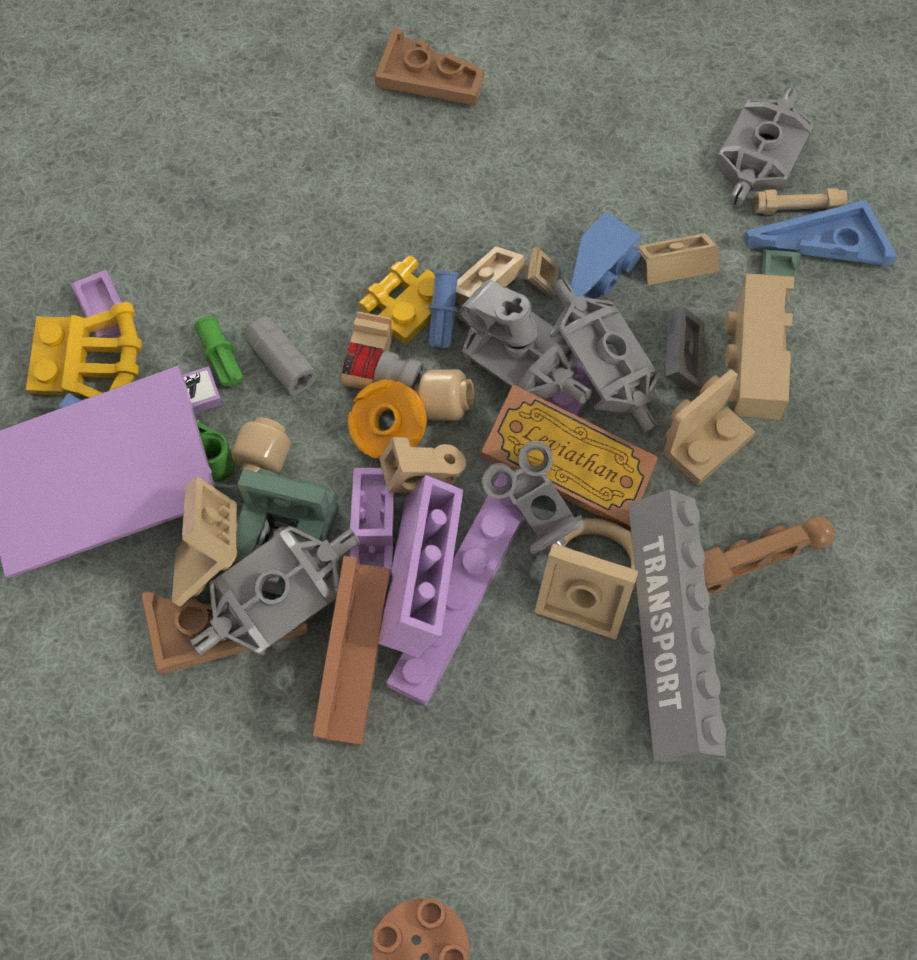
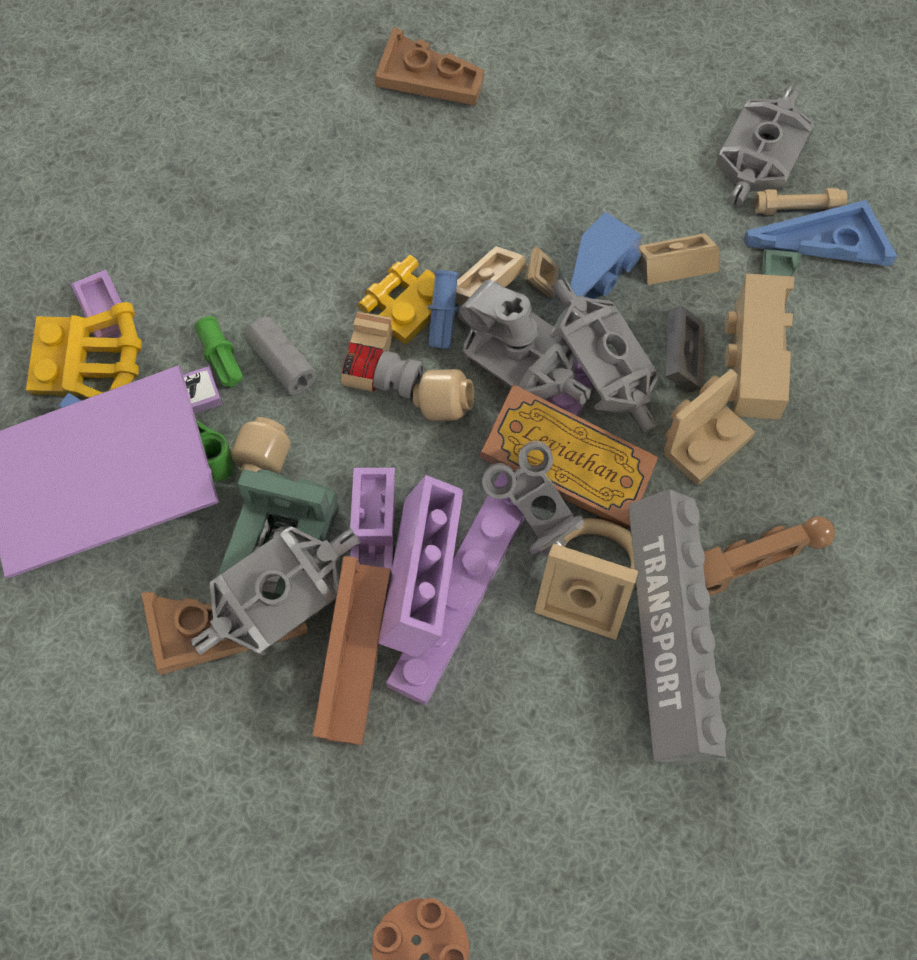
tan bracket [172,476,238,607] -> none
light orange tile [347,379,427,459] -> none
tan leg [379,437,466,493] -> none

